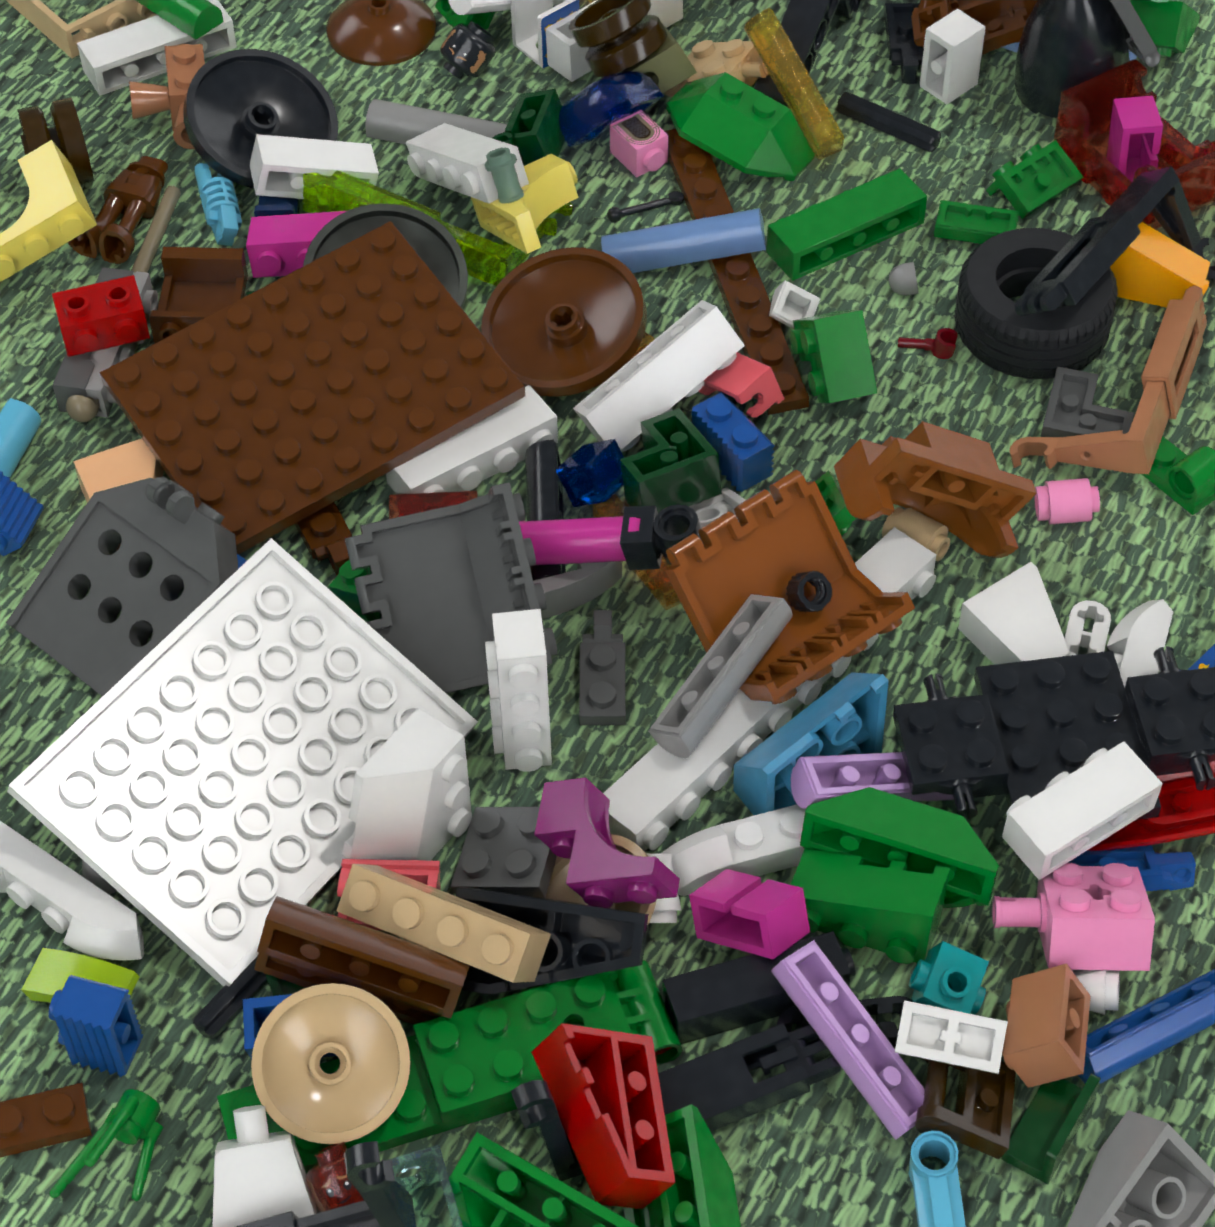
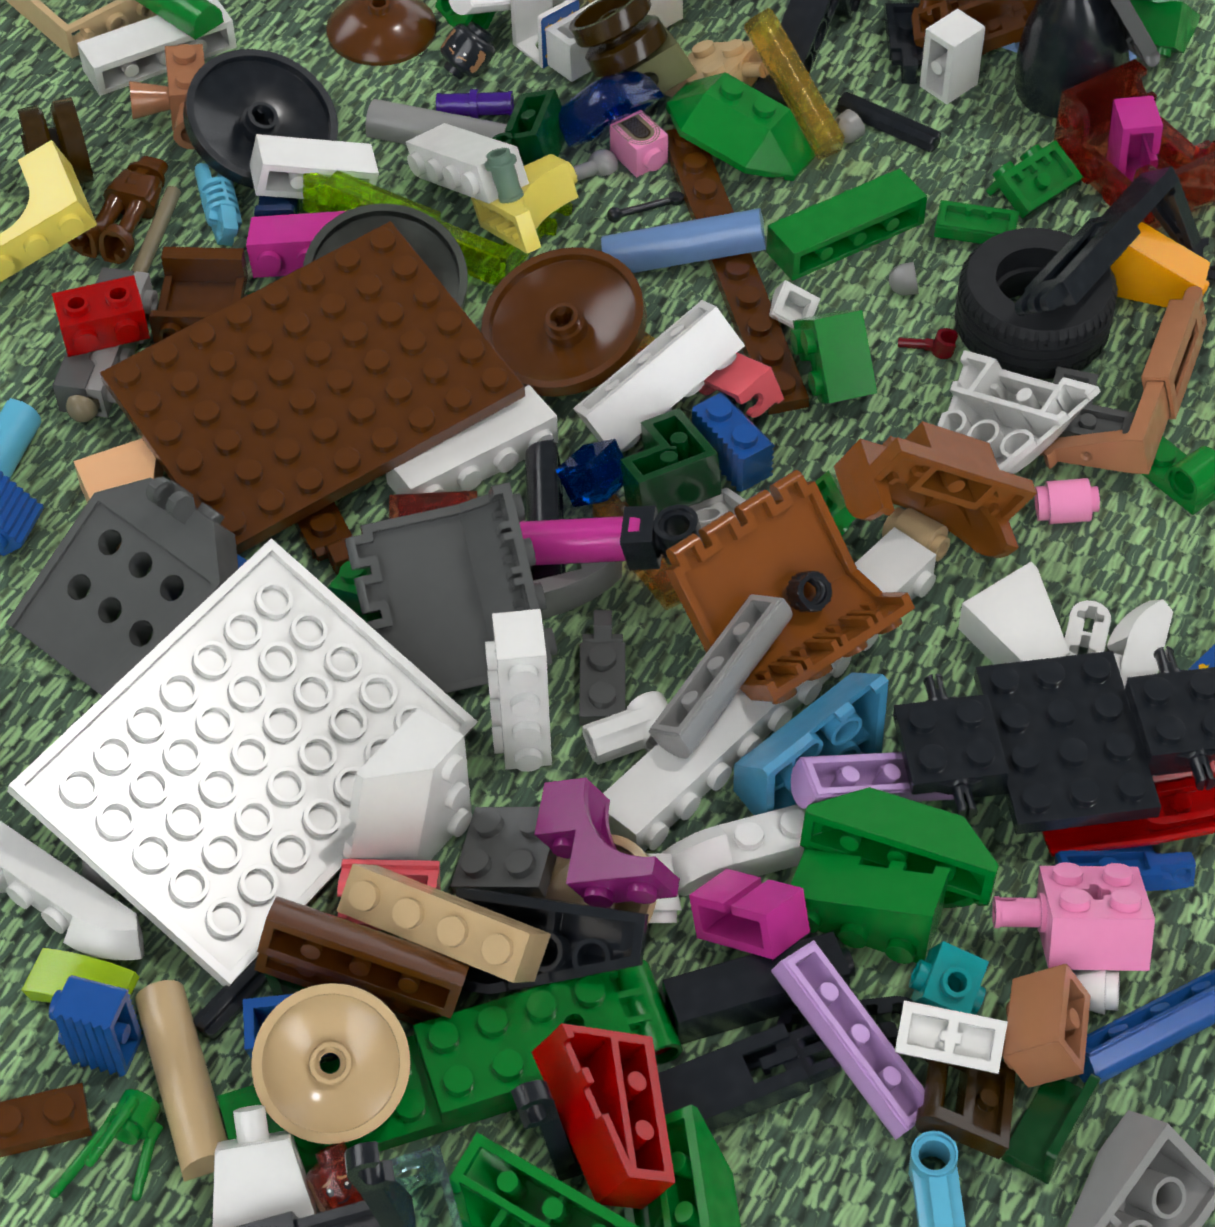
white brick [1002,741,1163,880] -> none
none -> tan brick [135,980,228,1182]
none -> dark purple pin [436,89,514,119]
none -> light grey bar [573,149,618,181]
none -> white piece [582,691,668,765]
none -> light grey hinge [831,109,865,143]
none -> white wedge [938,350,1101,474]

